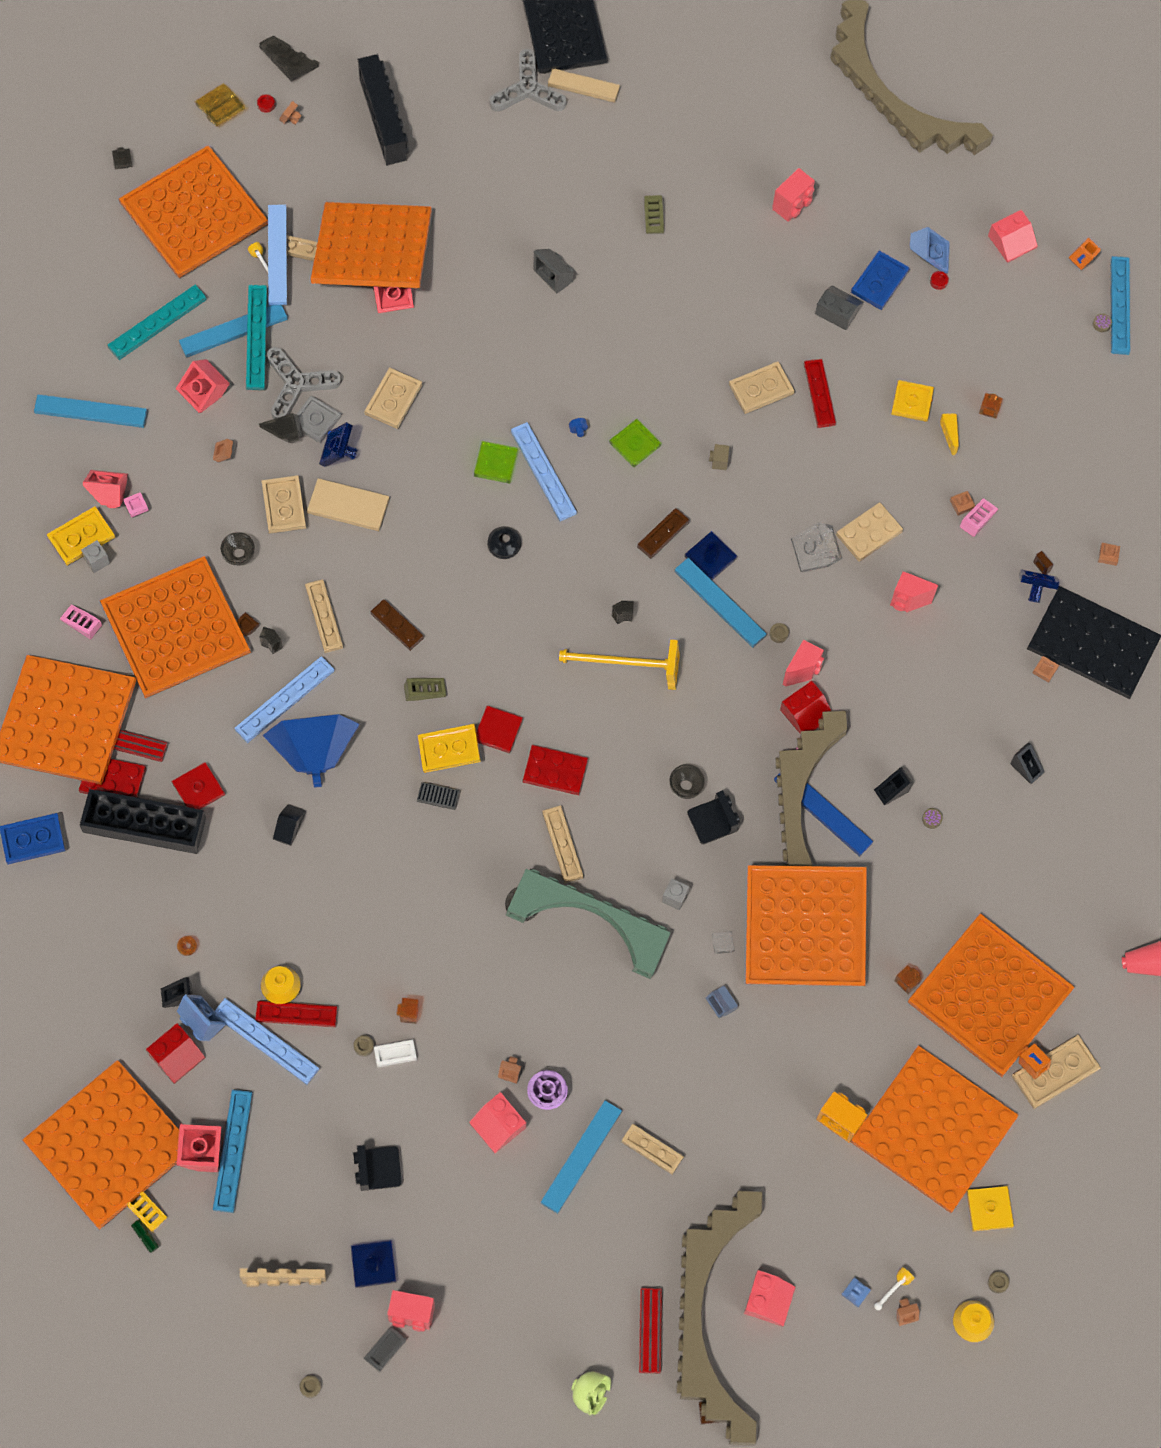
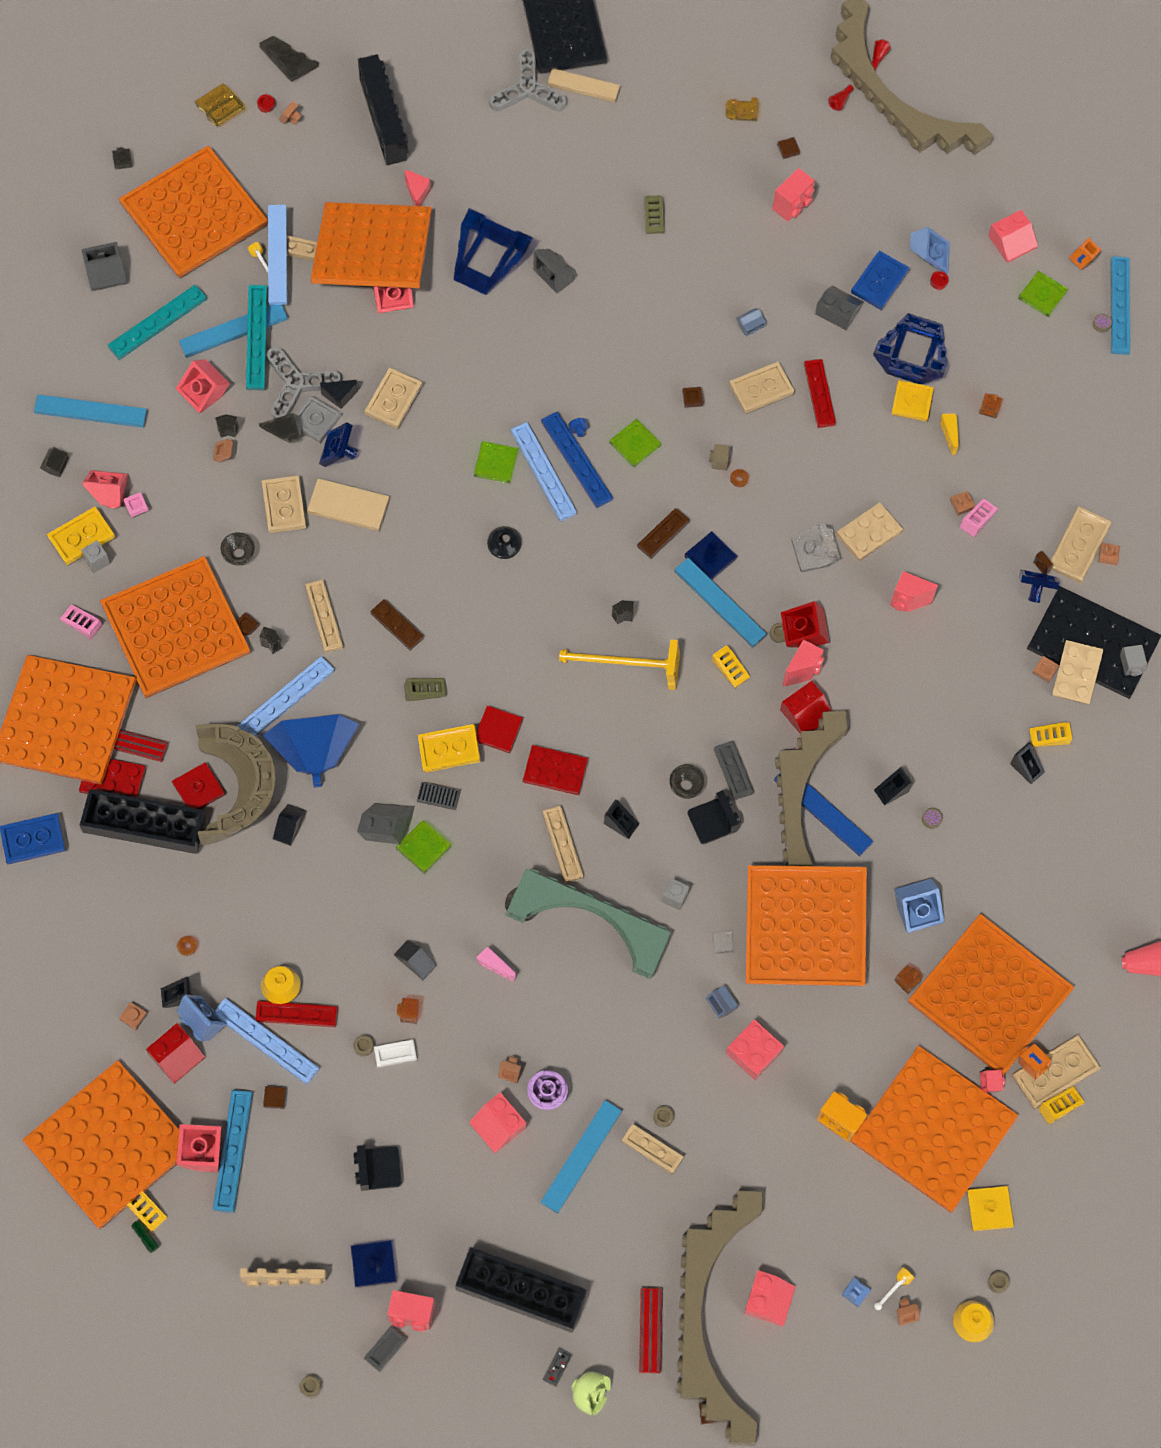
none -> clear smoke piece [40,447,69,477]
none -> dark grey slope [81,242,127,291]
none -> nougat plate [119,1002,148,1030]
none -> dark tan windscreen [196,724,276,845]
none -> clear smoke piece [215,414,239,438]
none -> reddish brown tile [263,1086,286,1109]
none -> black slope [320,380,358,409]
none -> dark grey slope [357,803,410,845]
none -> black slope [394,940,436,980]
none -> clear neon green plate [396,820,451,874]
none -> coral slope [404,170,431,206]
none -> clear blue windscreen [453,208,533,296]
none -> black brick [455,1247,587,1333]
none -> bright pink slope [477,947,516,982]
none -> blue tile [541,411,613,508]
none -> dark grey sticker [542,1347,573,1387]
none -> black slope [604,799,639,839]
none -> dark tan tile [653,1106,674,1128]
none -> reddish brown plate [682,387,703,408]
none -> yellow slope [711,645,750,688]
none -> dark grey plate [714,741,753,800]
none -> clear yellow leg [725,97,758,121]
none -> coral brick [726,1019,784,1080]
none -> clear orange plate [730,469,749,487]
none -> sand blue piece [736,308,766,336]
none -> reddish brown tile [777,137,800,159]
none -> red slope [781,601,829,648]
none -> red cone [828,85,854,111]
none -> red cone [871,39,891,71]
none -> clear blue windscreen [873,313,948,385]
none -> medium blue slope [894,879,944,933]
none -> coral plate [979,1070,1005,1093]
none -> clear neon green plate [1018,270,1068,317]
none -> yellow slope [1029,722,1072,747]
none -> yellow slope [1039,1086,1085,1124]
none -> tan tile [1051,506,1112,584]
none -> tan plate [1052,640,1103,705]
none -> light grey brick [1120,645,1147,676]

